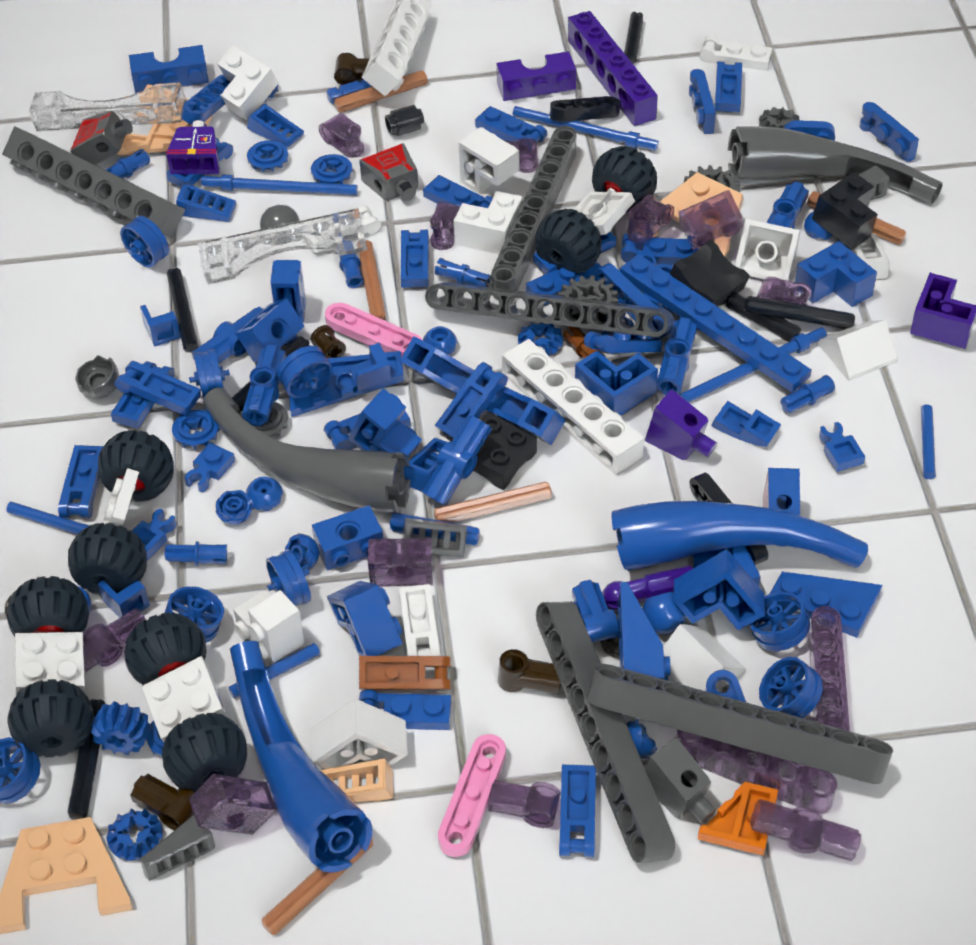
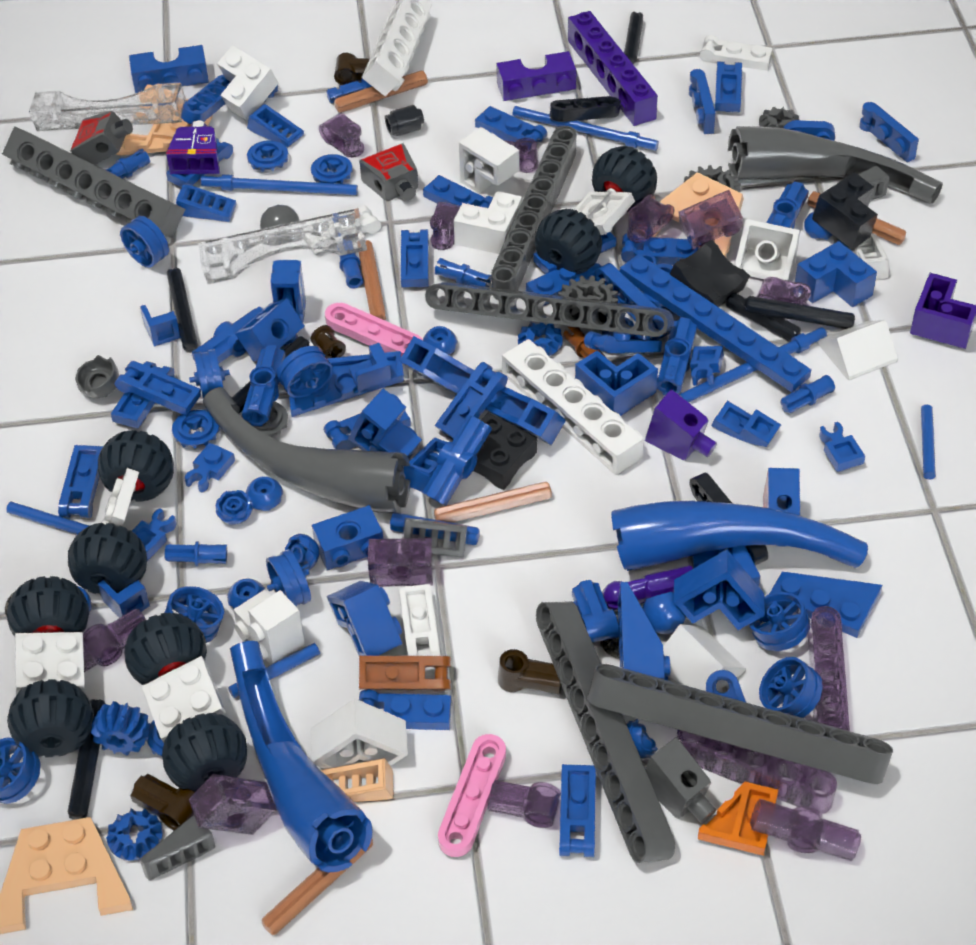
none -> blue plate [227,578,266,609]
none -> blue plate [690,346,724,386]

